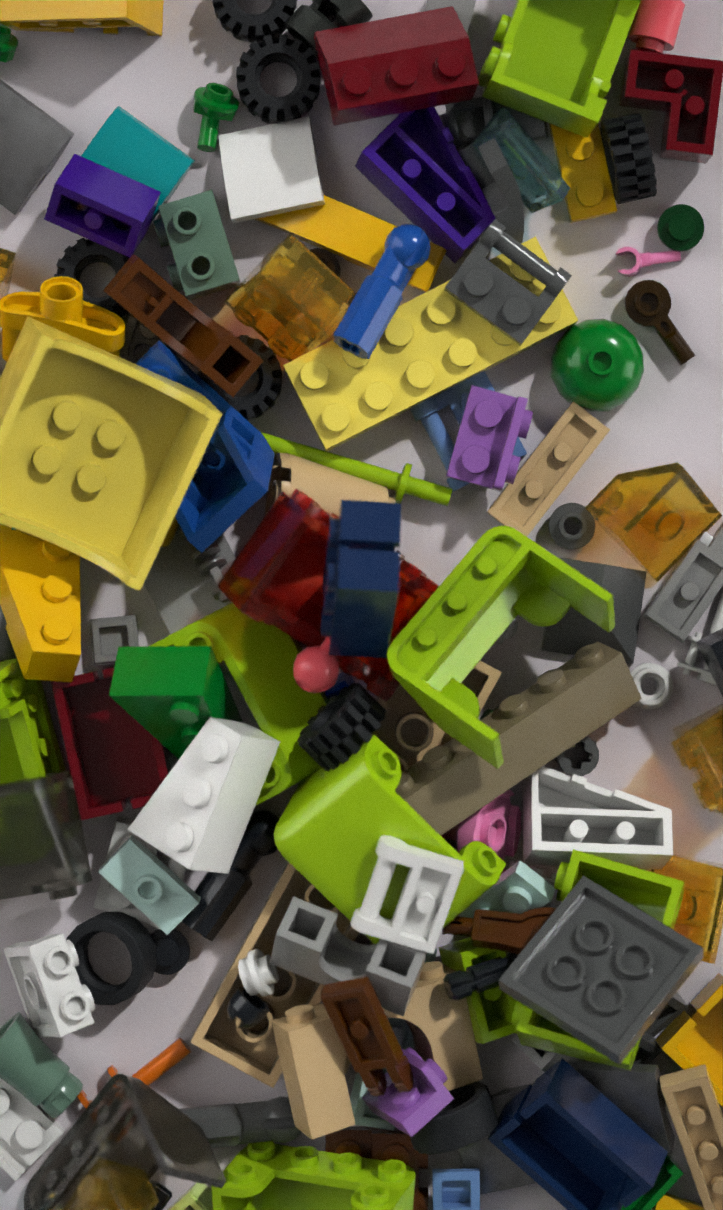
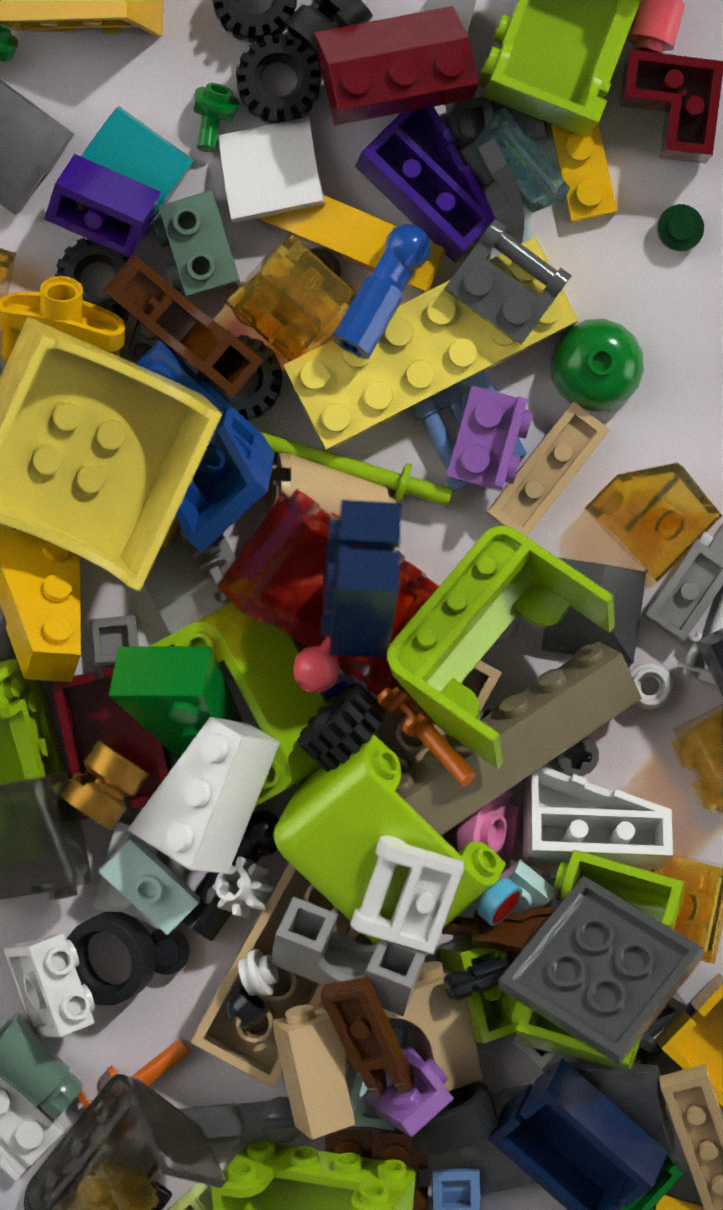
dark grey plate [548,503,596,549] -> none
black tyre [600,113,657,204] -> none
bright pink hand [615,247,681,277] -> none
dark brown plate [625,280,695,366] -> none
none -> pearl gold wheel [60,740,149,831]
none -> white gear [212,857,274,919]
none -> orange piece [377,686,476,786]
none -> medium azure tile [477,878,522,926]

